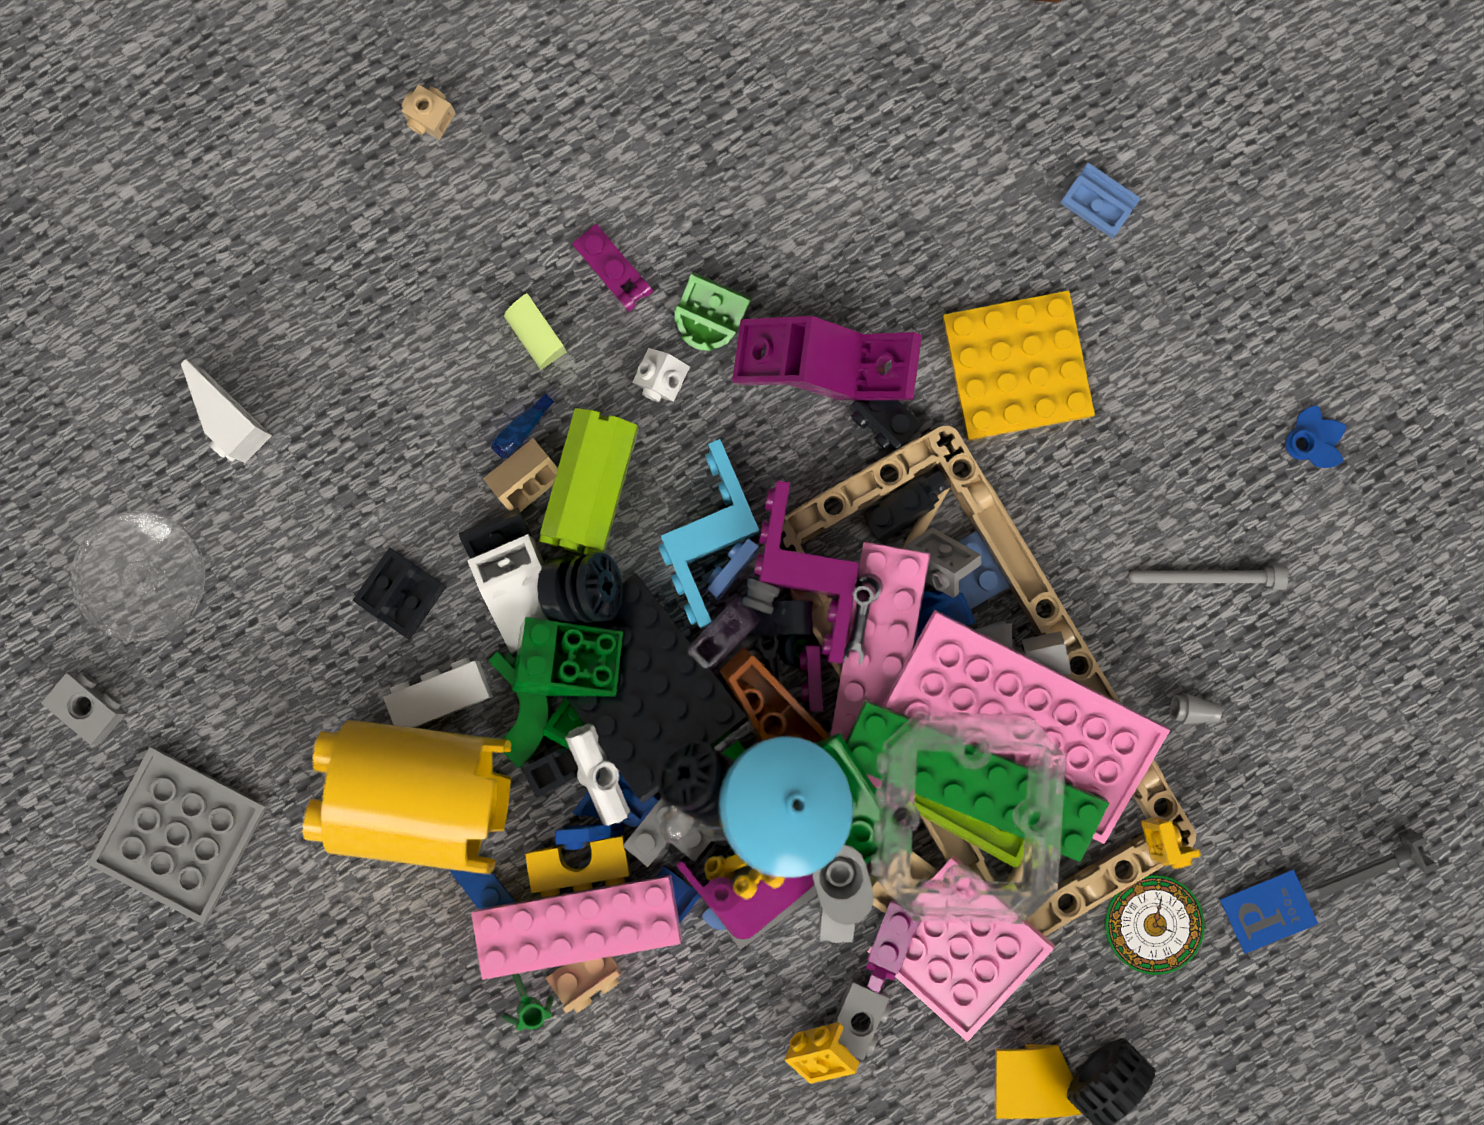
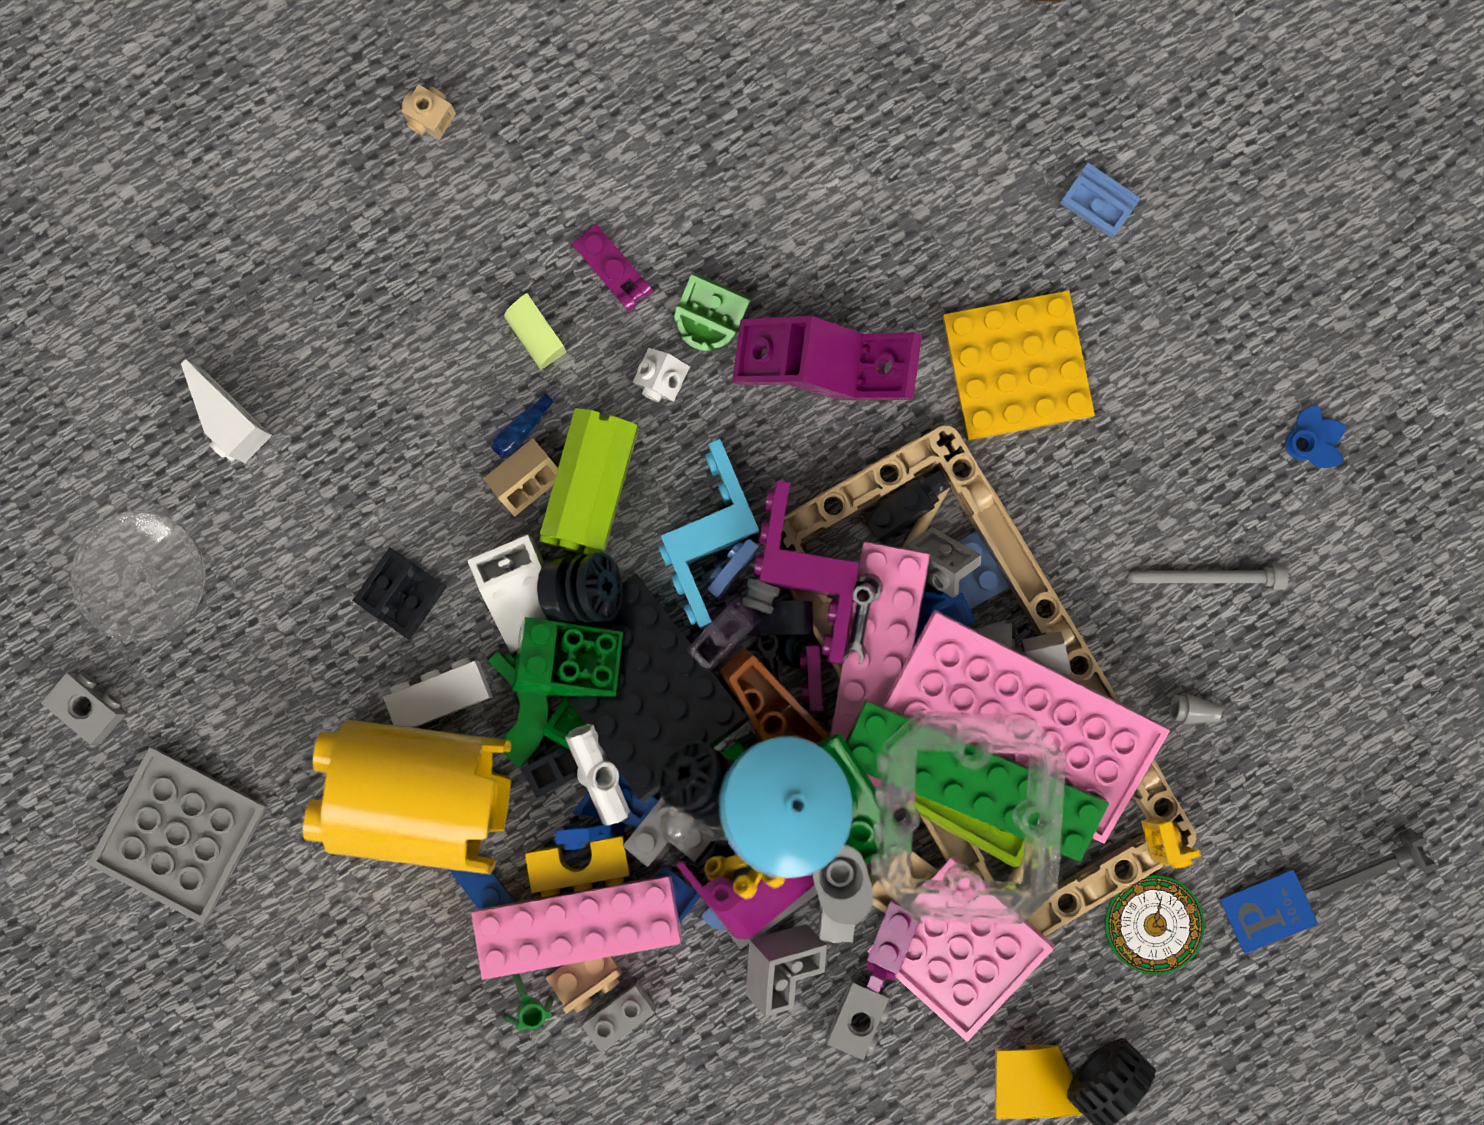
black plate [459,508,532,559] -> none
yellow bracket [784,1022,860,1084] -> none
black bracket [849,400,923,451] -> none
none -> light grey brick [581,980,656,1053]
none -> light grey brick [746,924,827,1017]

